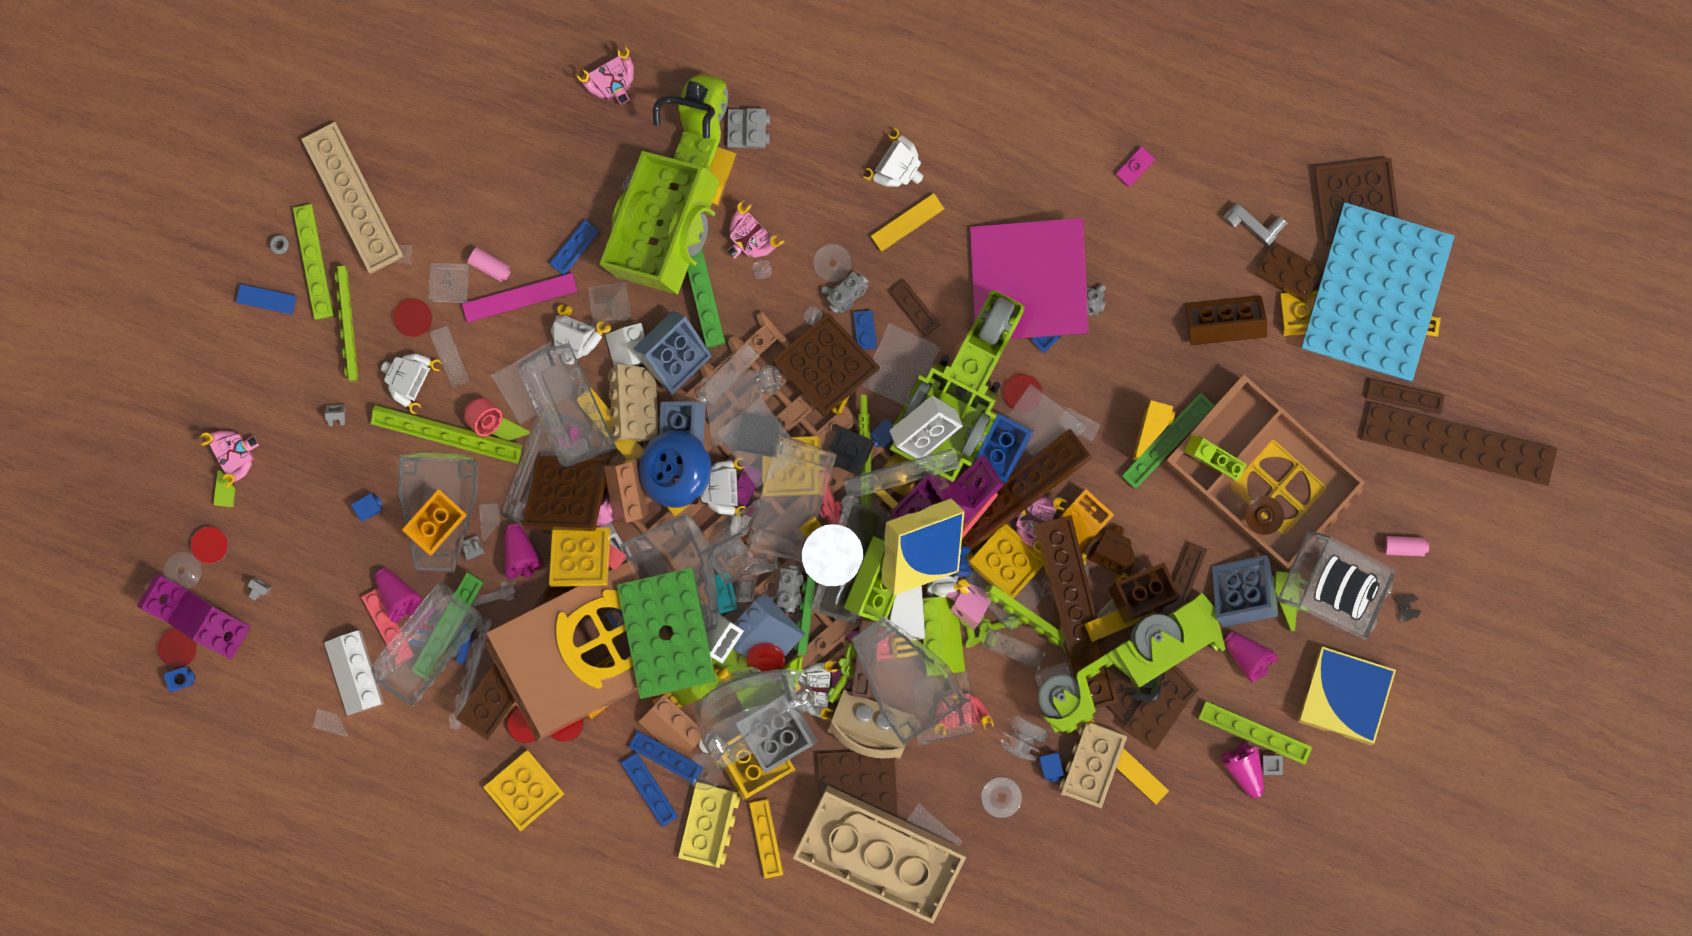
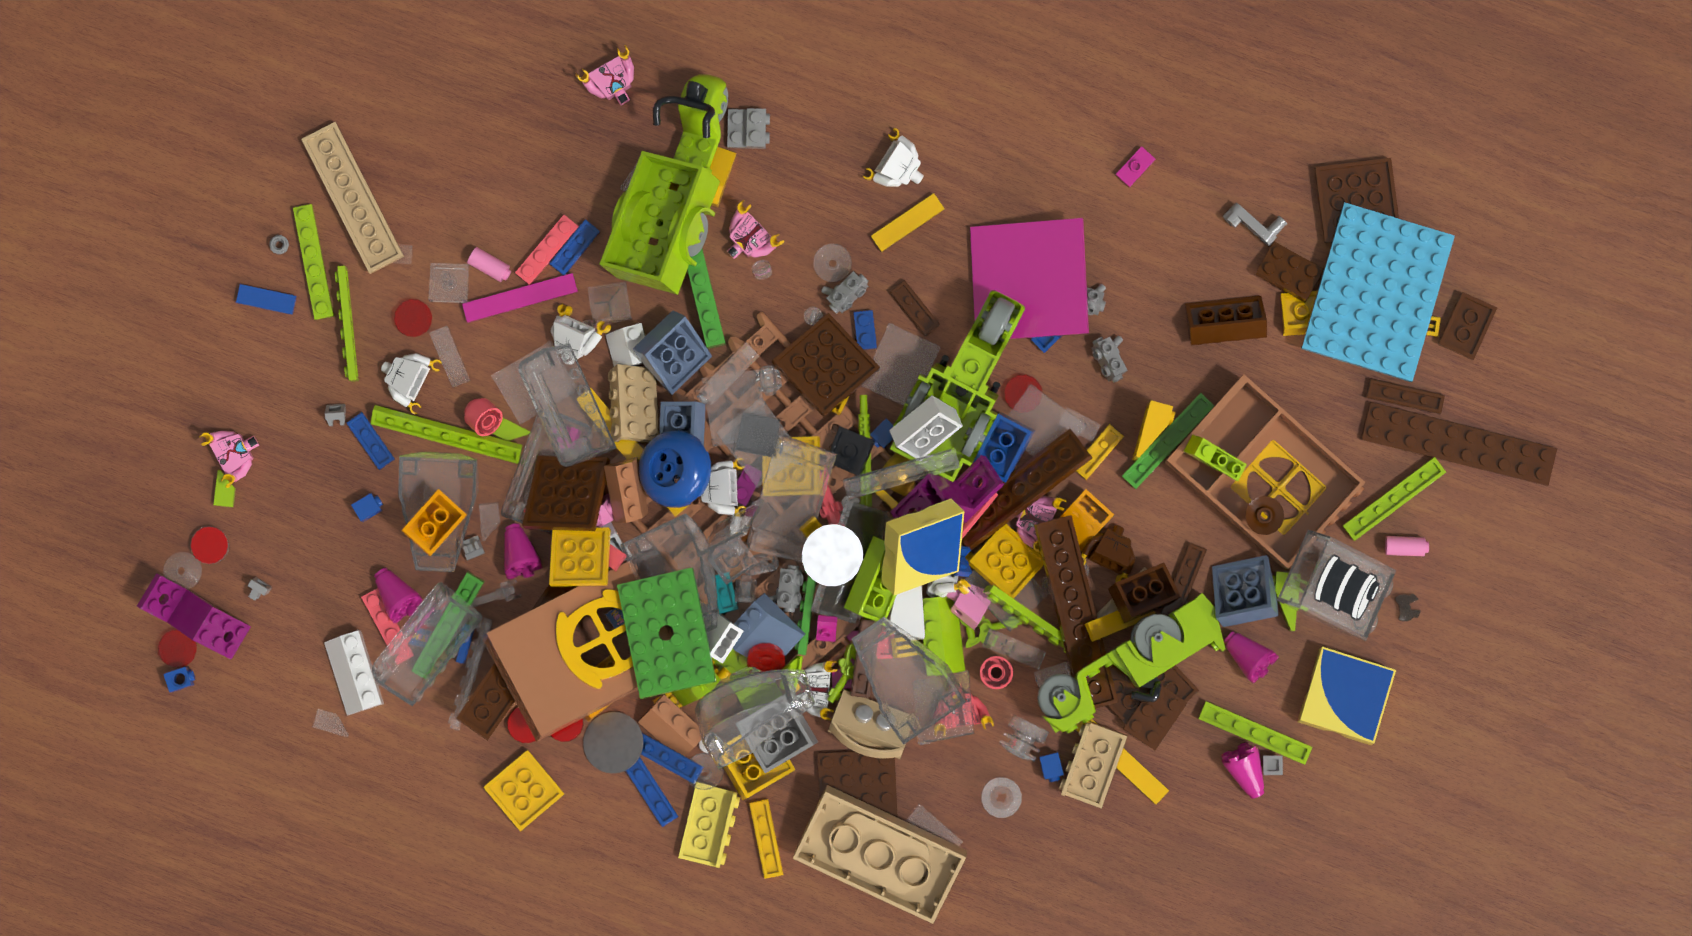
none -> blue tile [347,412,395,470]
none -> coral plate [515,215,579,285]
none -> flat silver sticker [583,712,643,773]
none -> dark pink plate [816,615,837,642]
none -> coral piece [979,656,1013,689]
none -> yellow tile [1076,424,1124,480]
none -> light grey brick [1091,335,1128,383]
none -> lime plate [1342,457,1446,541]
none -> reddish brown plate [1438,292,1497,360]

